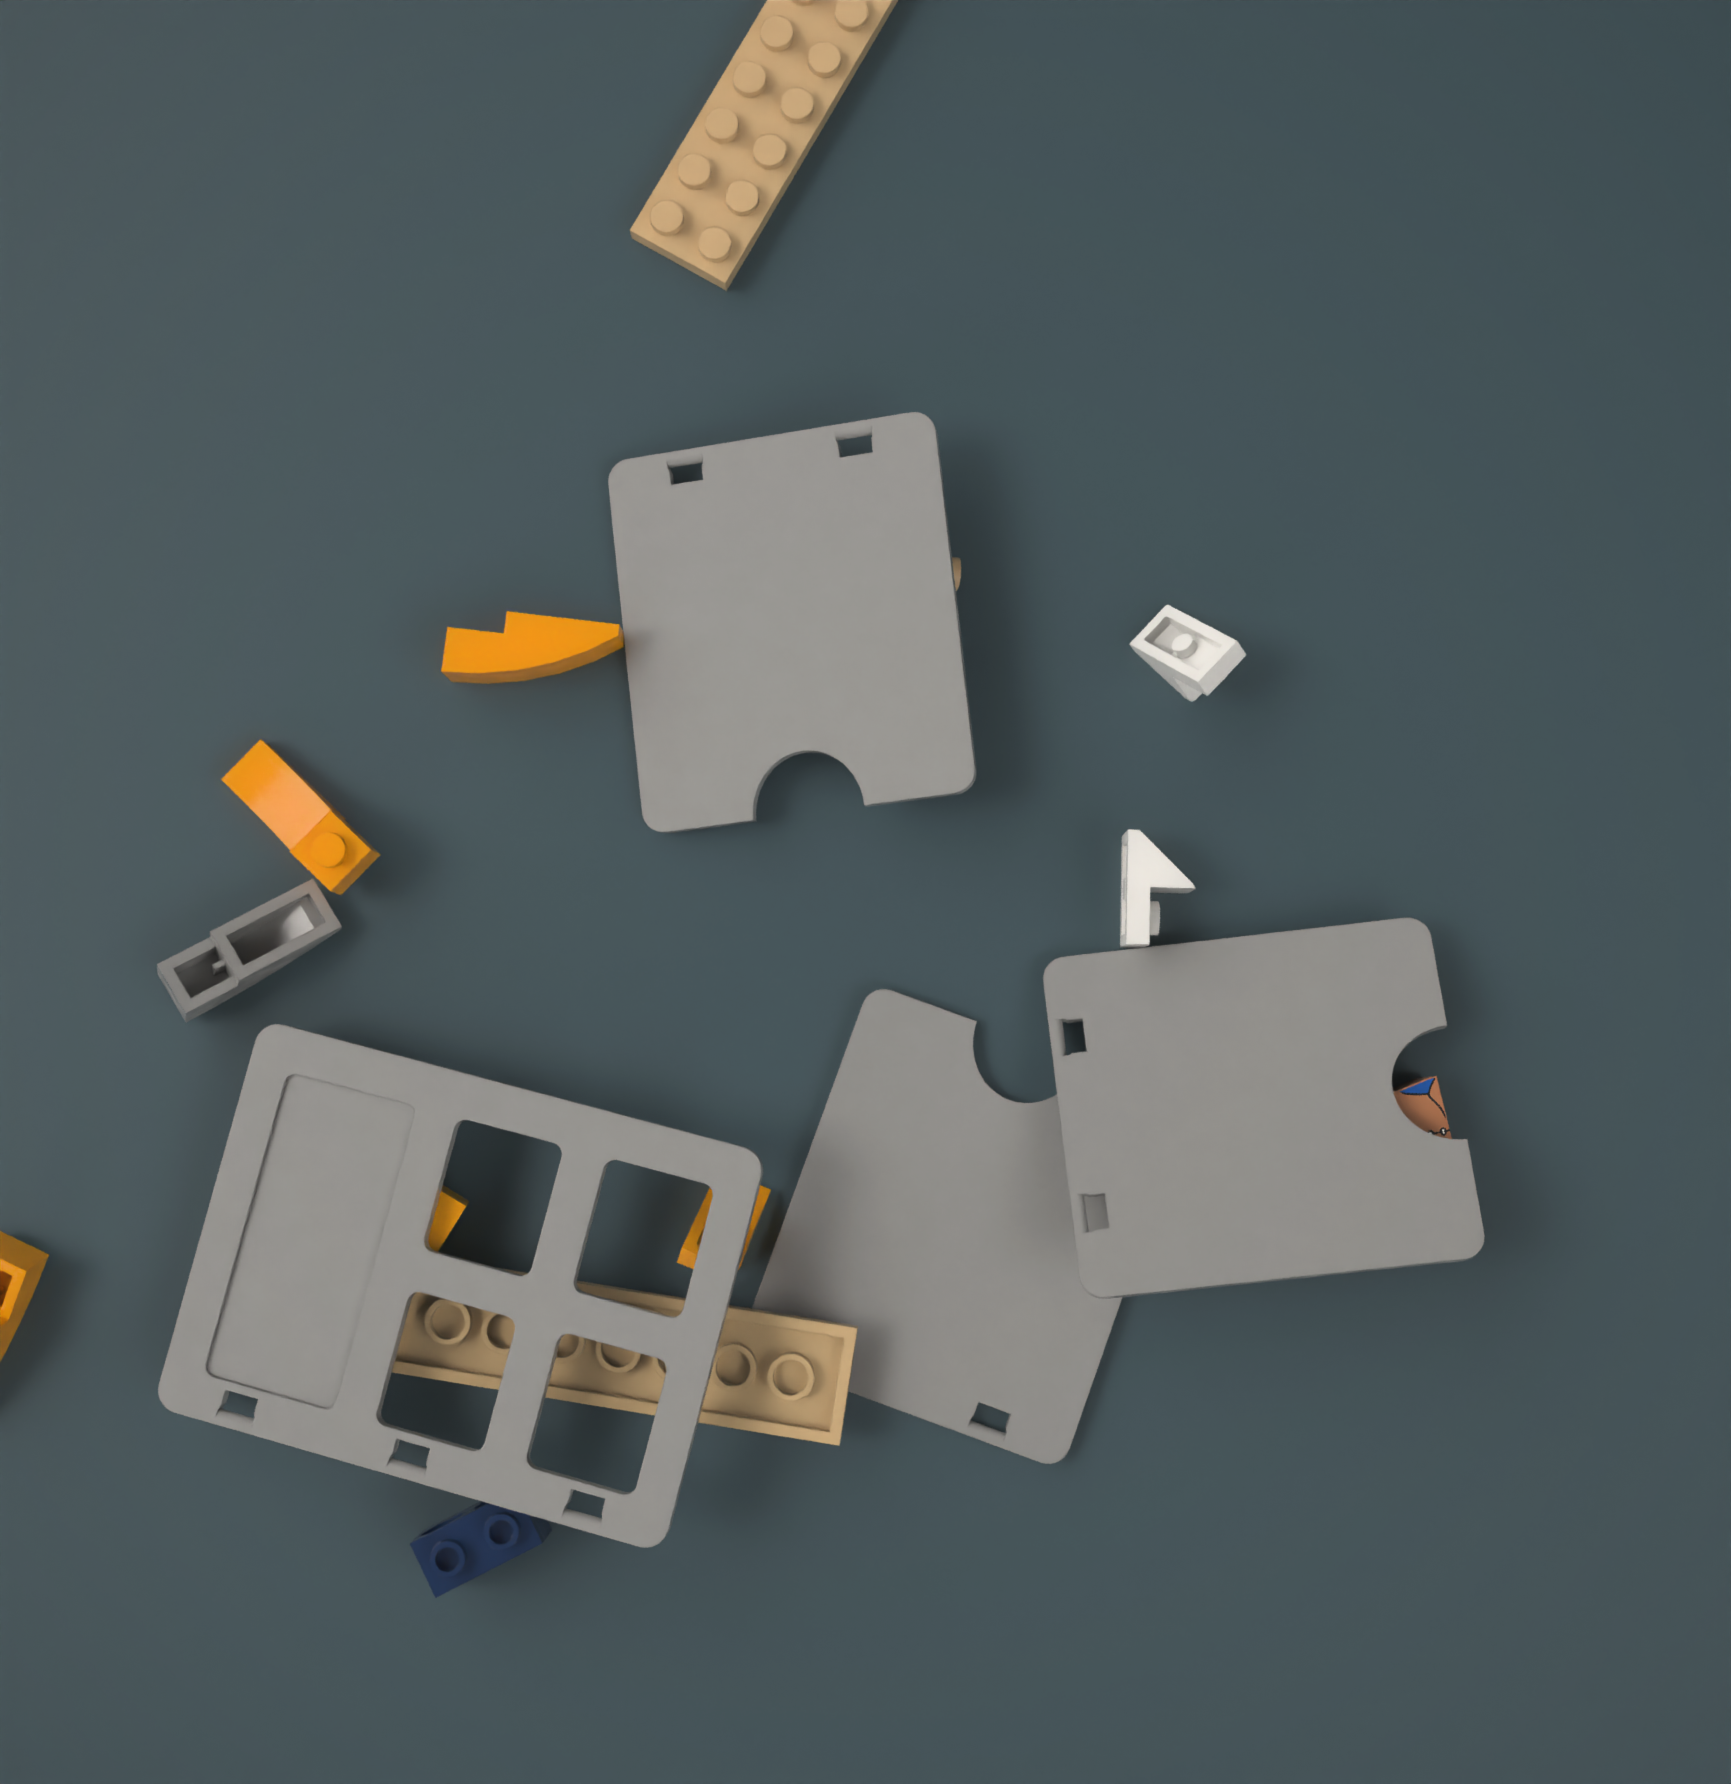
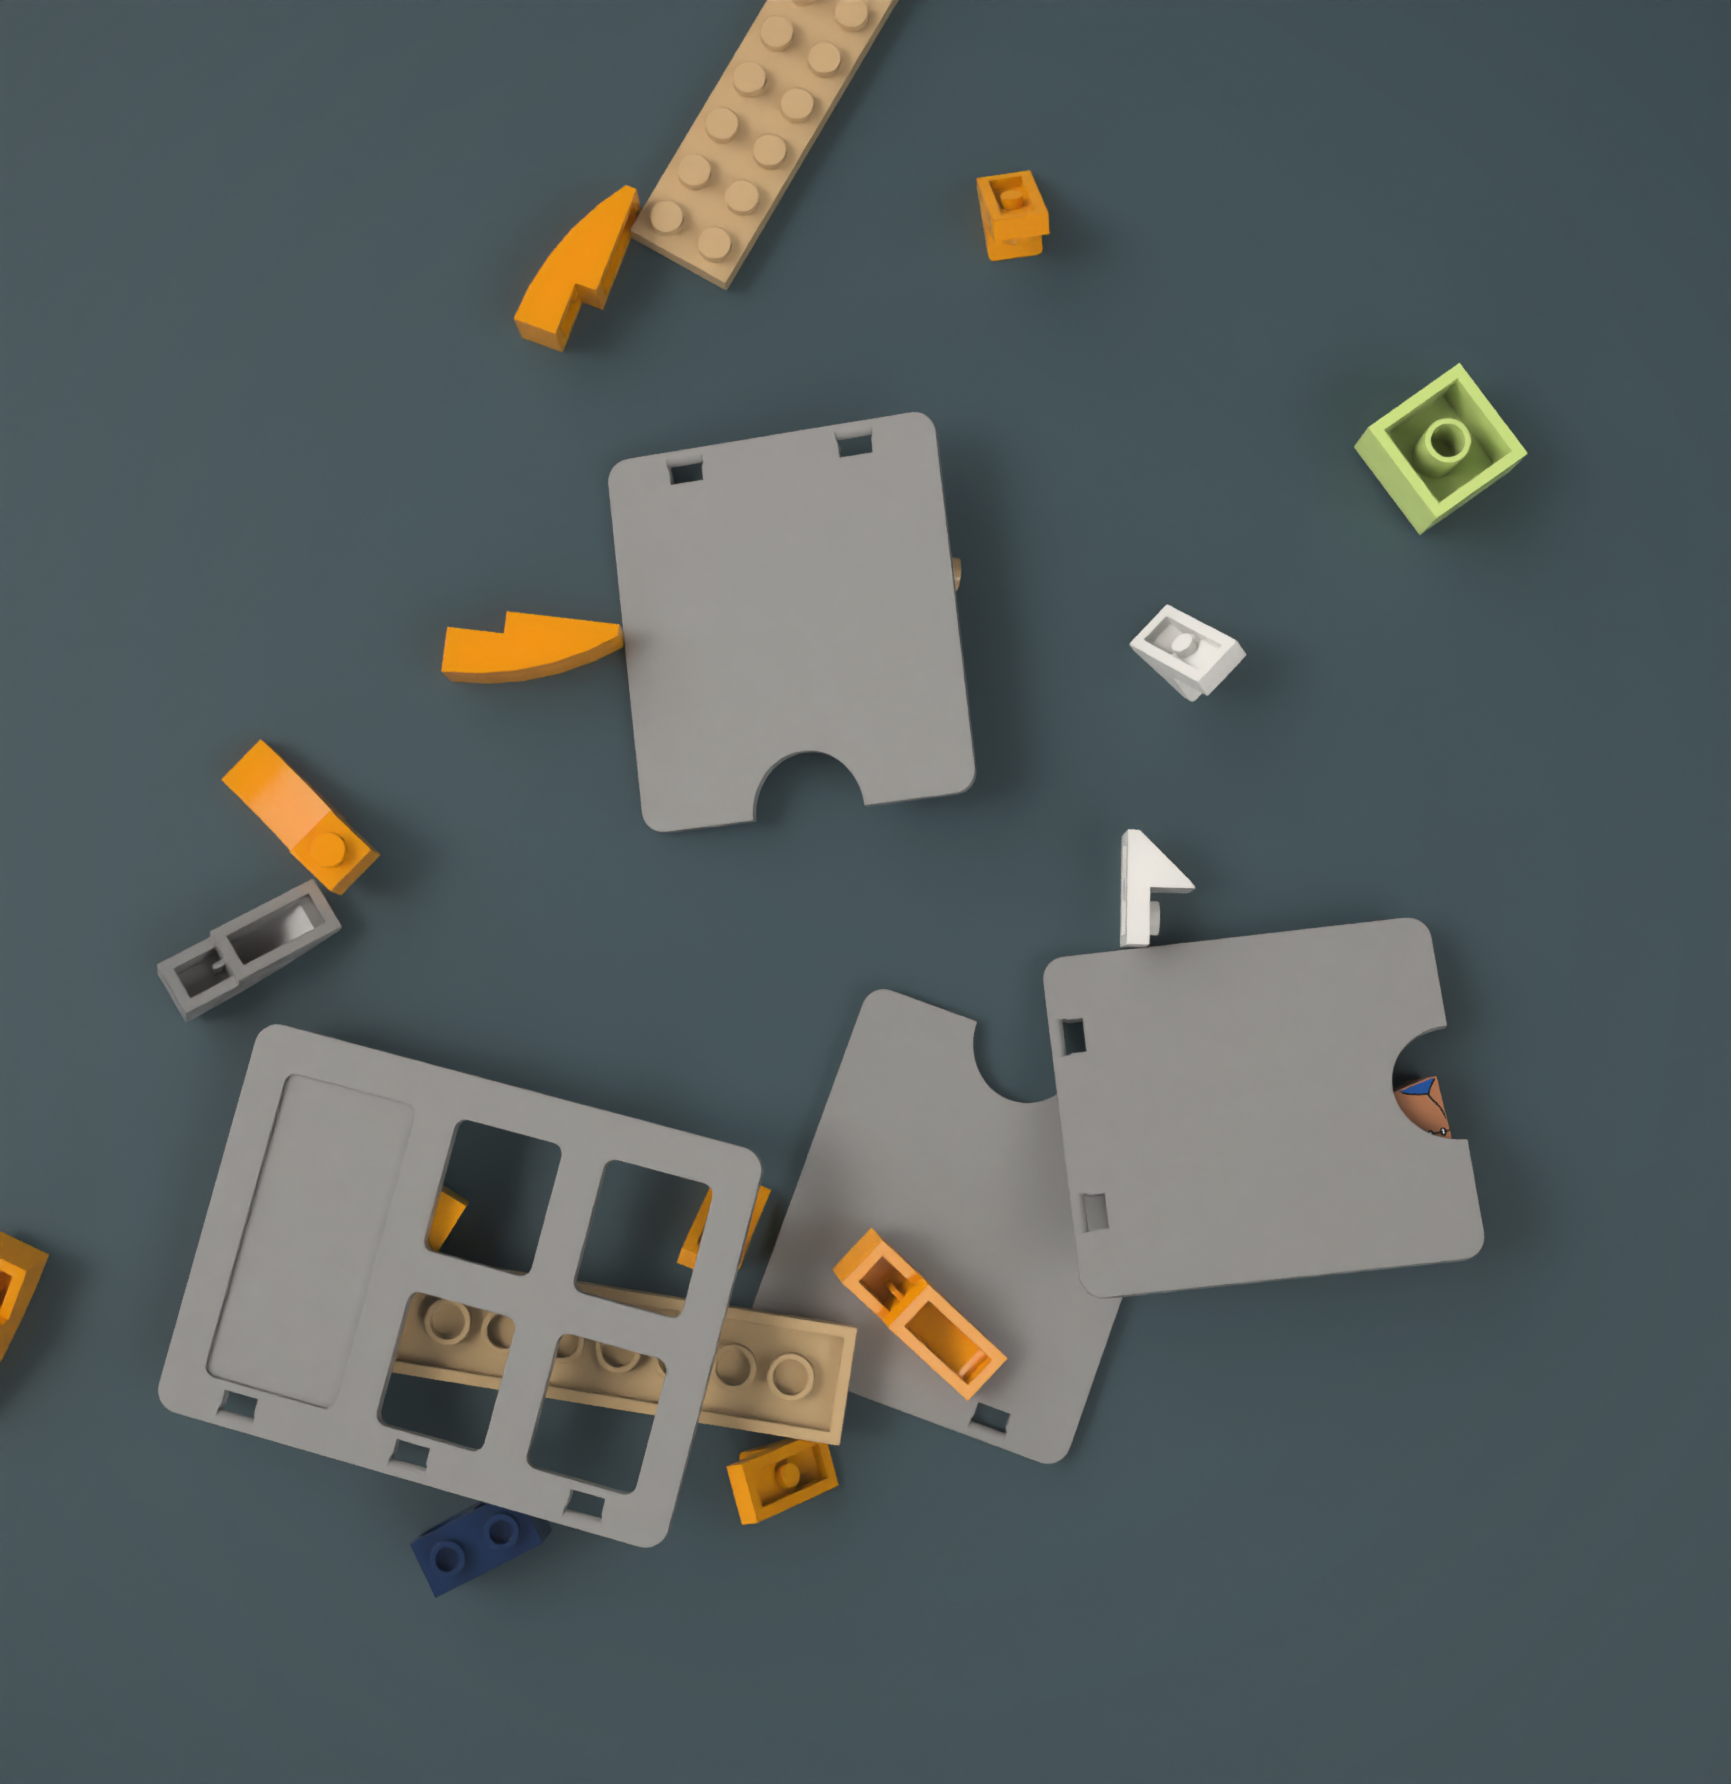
none -> light orange slope [514,185,642,353]
none -> light orange slope [726,1438,839,1525]
none -> light orange slope [832,1227,1008,1401]
none -> light orange slope [976,170,1050,261]
none -> yellowish green brick [1354,363,1528,535]

